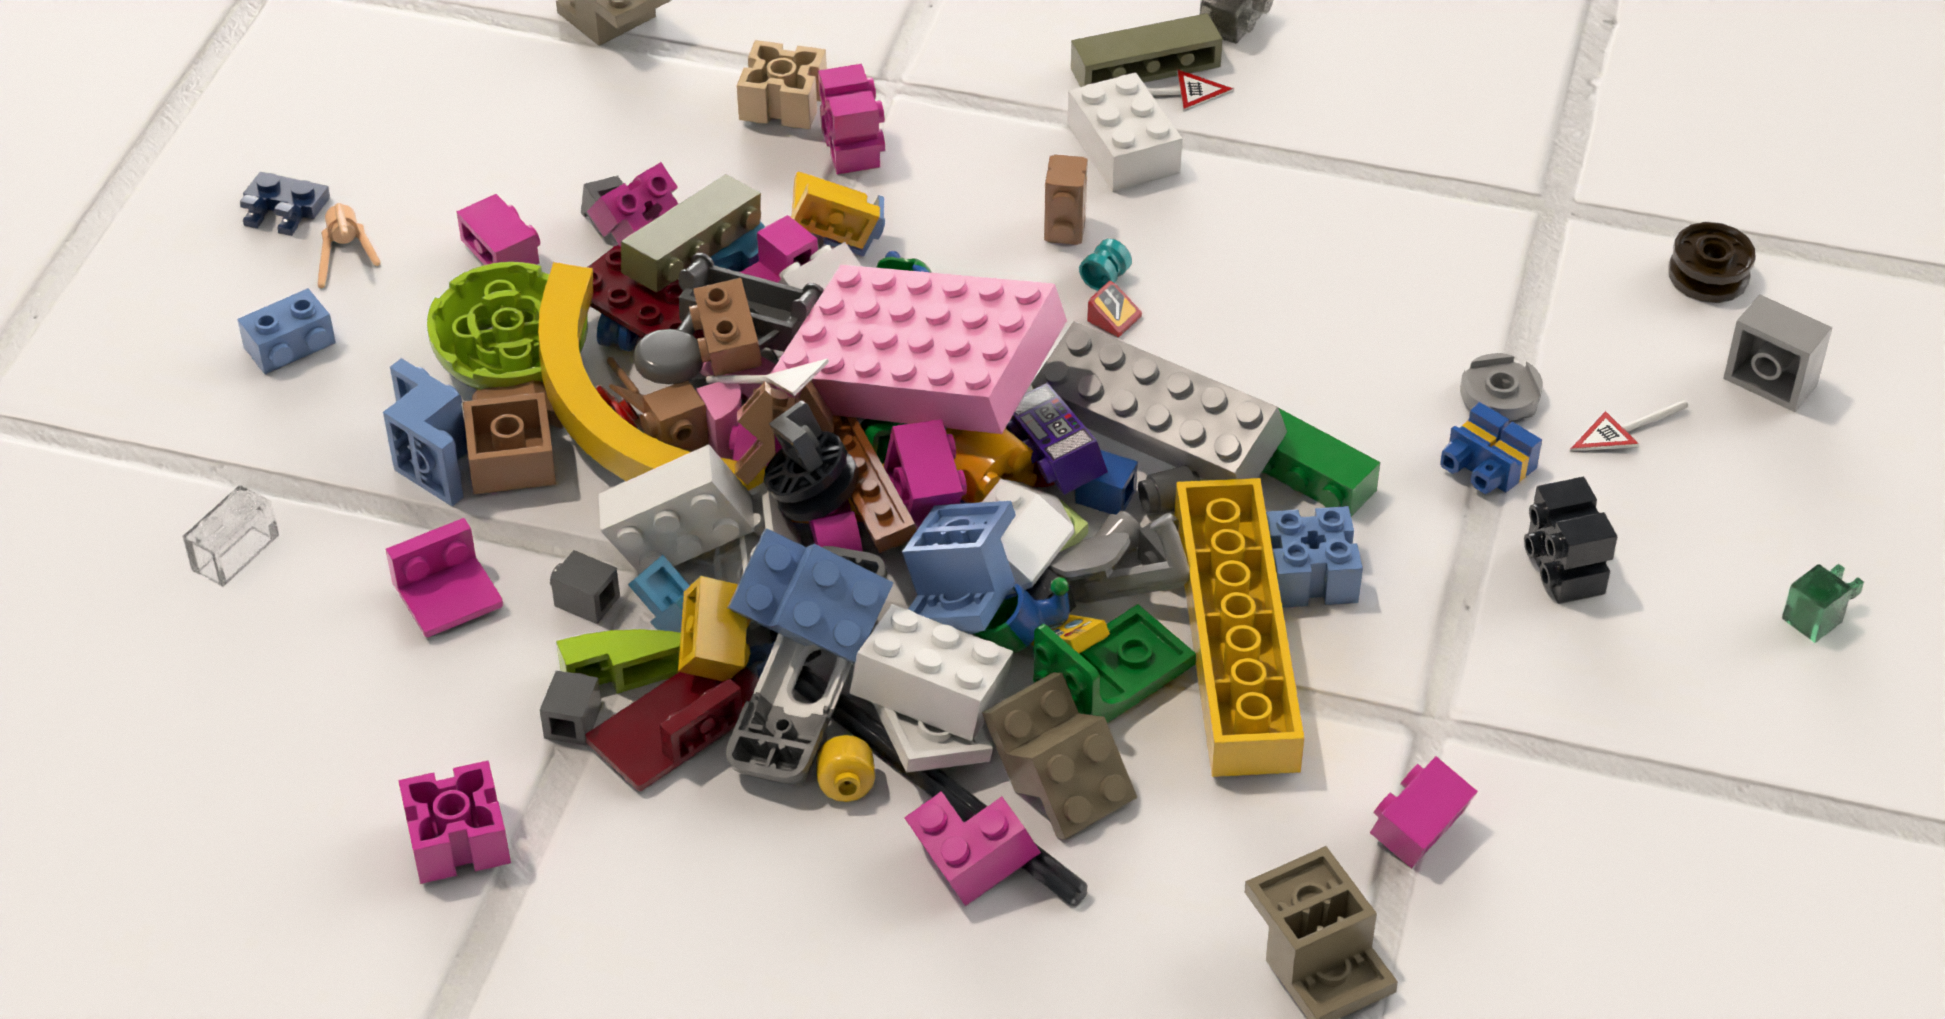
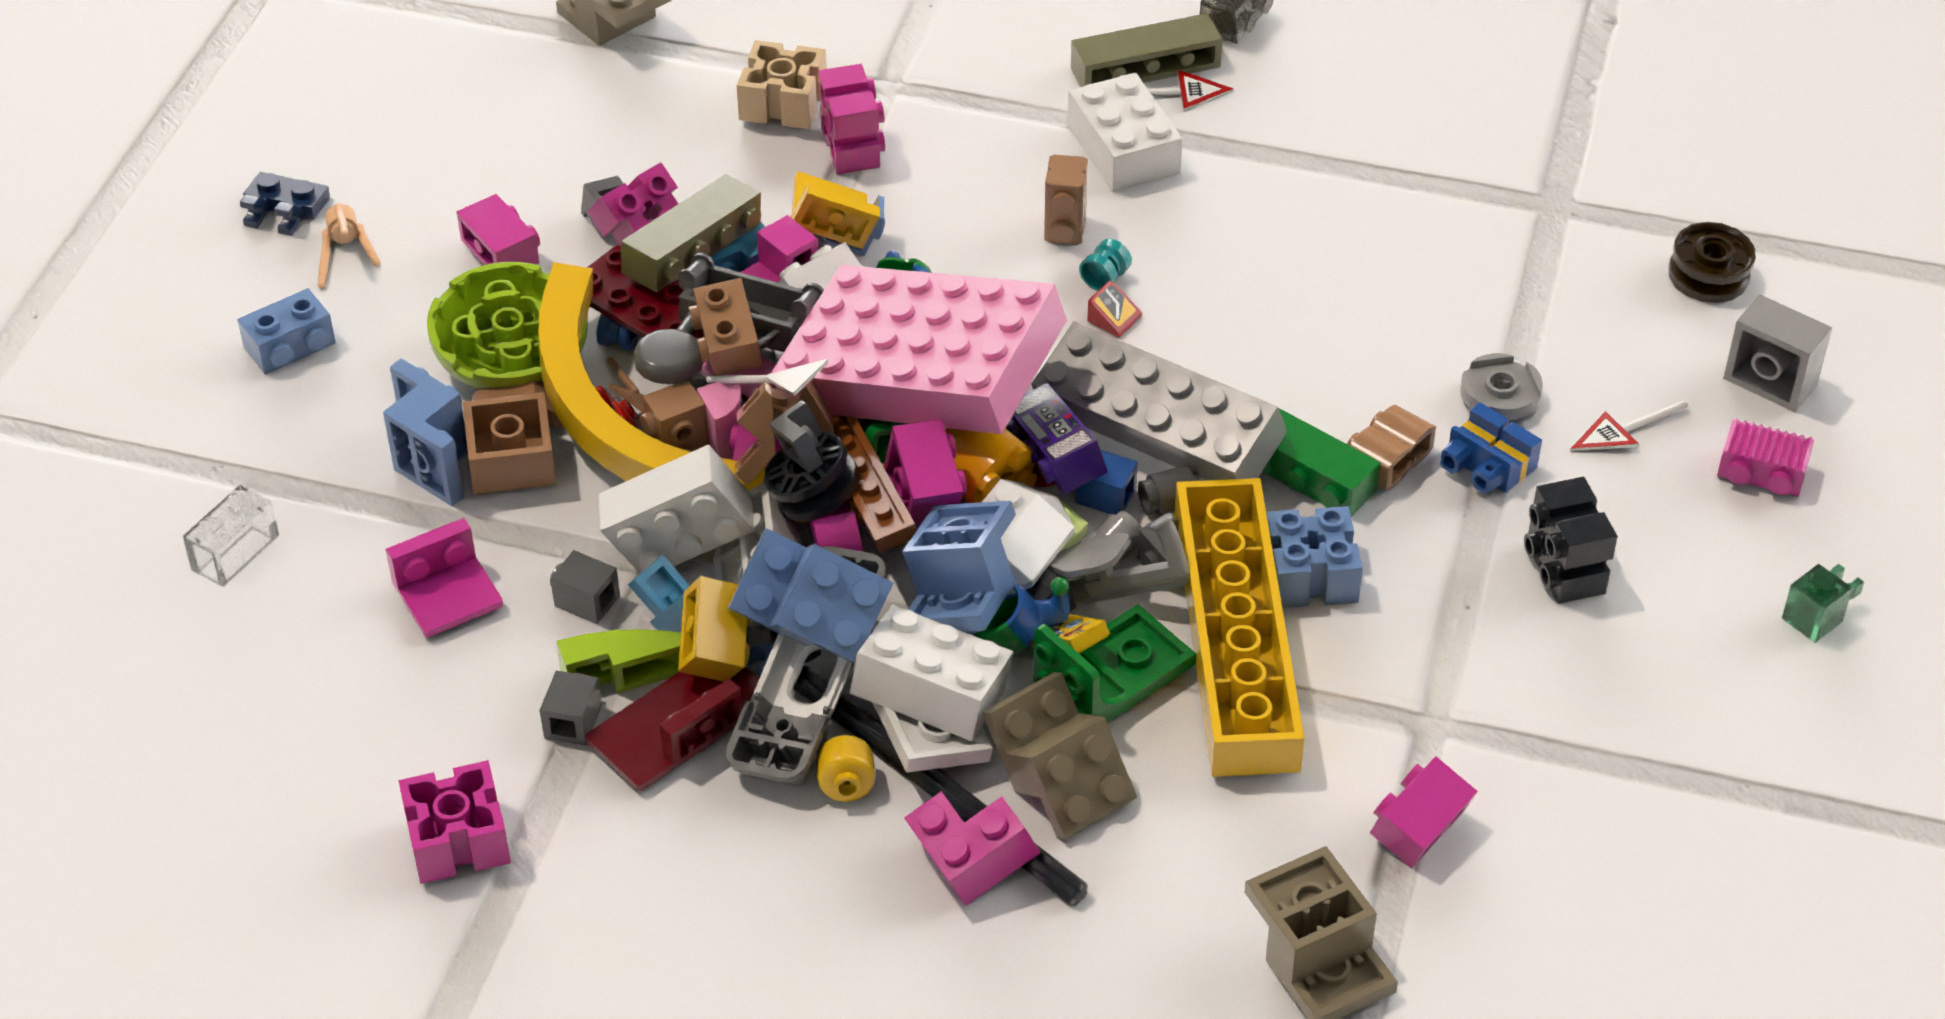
none -> medium nougat brick [1347,405,1436,490]
none -> dark pink brick [1717,418,1814,497]

